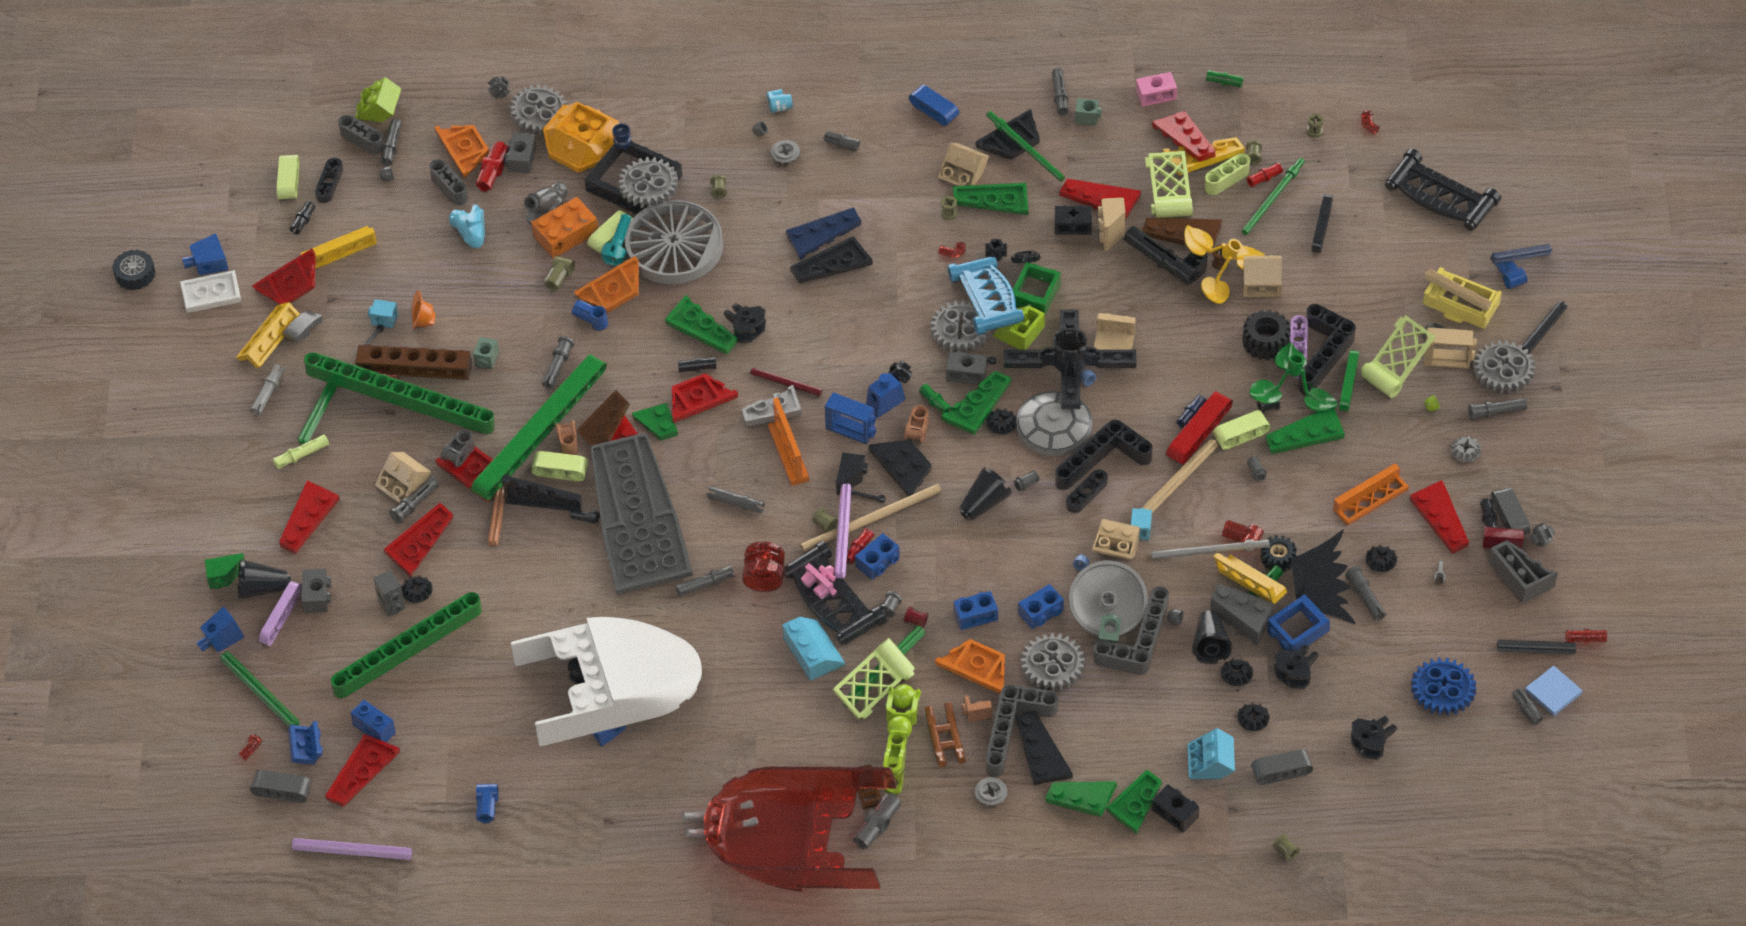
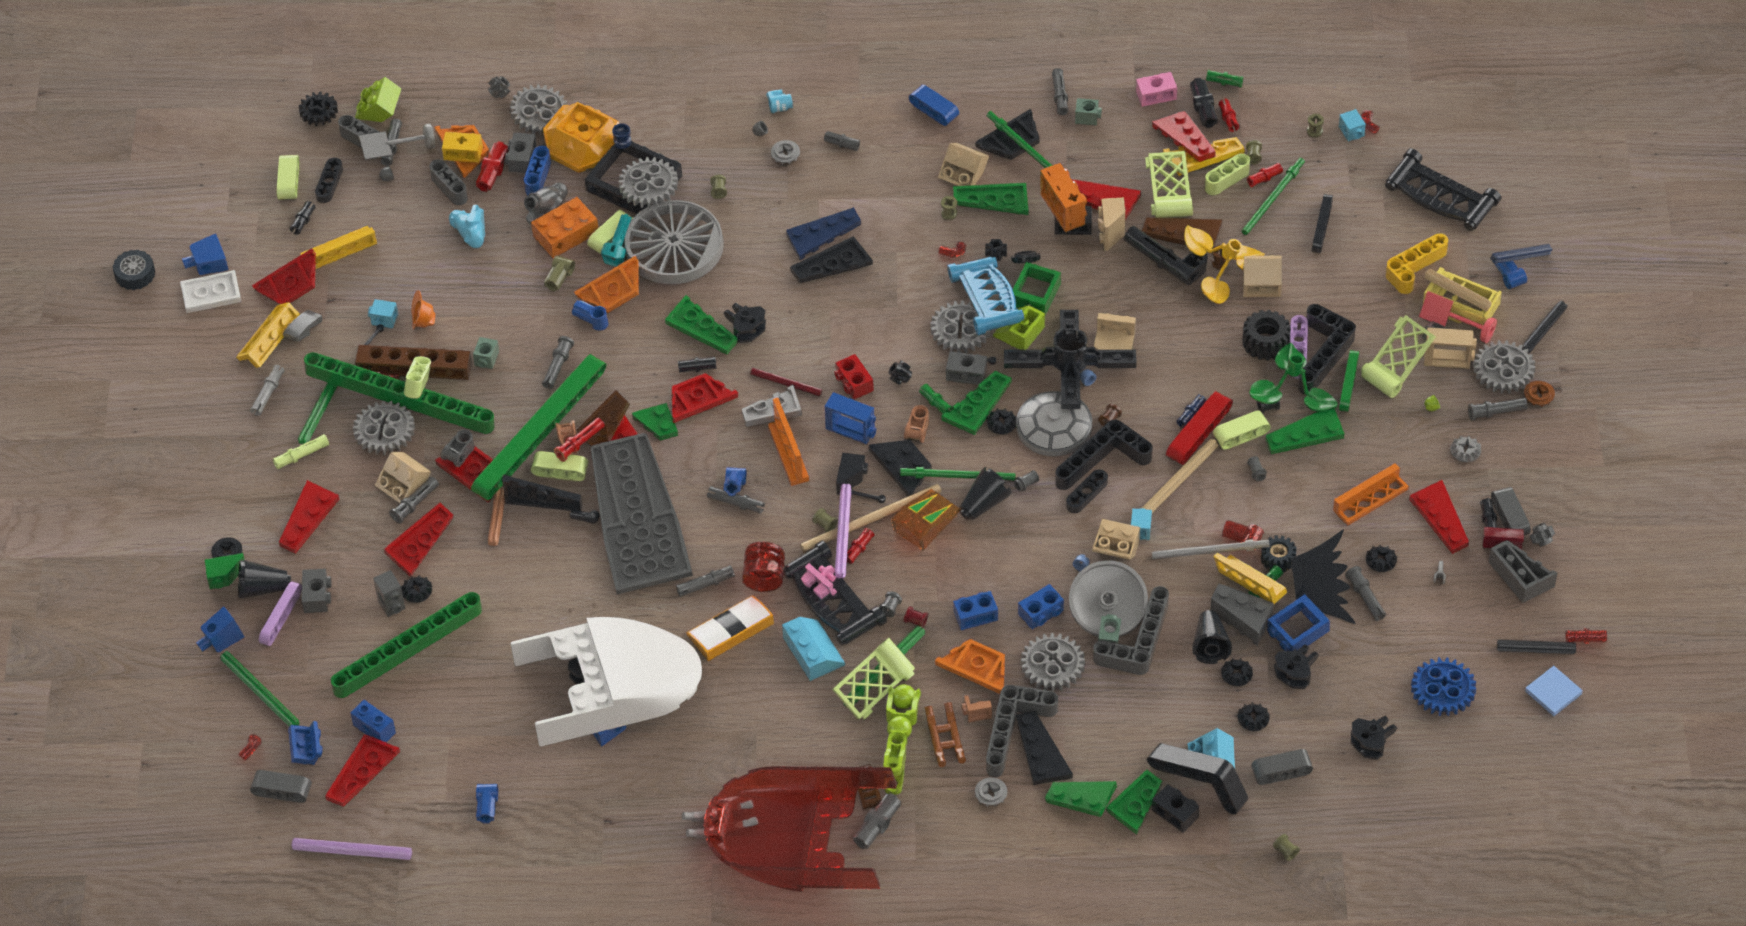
blue brick [855,533,900,580] -> none
blue torso [866,373,906,418] -> none
dark grey hinge [1167,609,1183,625] -> none
dark grey axle [1512,688,1544,725] -> none
none -> black gear [211,537,243,558]
none -> black gear [299,91,338,126]
none -> light grey gear [353,401,415,455]
none -> light grey piece [359,123,435,160]
none -> yellowish green beam [404,356,431,398]
none -> yellow brick [442,132,483,163]
none -> blue beam [524,146,551,196]
none -> red pin [554,418,605,462]
none -> slope [686,595,774,661]
none -> blue piece [724,467,747,496]
none -> red brick [834,354,874,400]
none -> clear orange slope [891,489,961,551]
none -> green bar [900,467,1016,481]
none -> orange piece [1040,163,1087,232]
none -> reddish brown bush [1098,403,1122,426]
none -> black beam [1147,743,1248,815]
none -> black piece [1190,77,1218,128]
none -> red pin [1218,99,1240,132]
none -> medium azure brick [1339,109,1366,141]
none -> yellow beam [1386,234,1448,294]
none -> coral piece [1419,291,1497,343]
none -> dark orange gear [1524,381,1555,408]

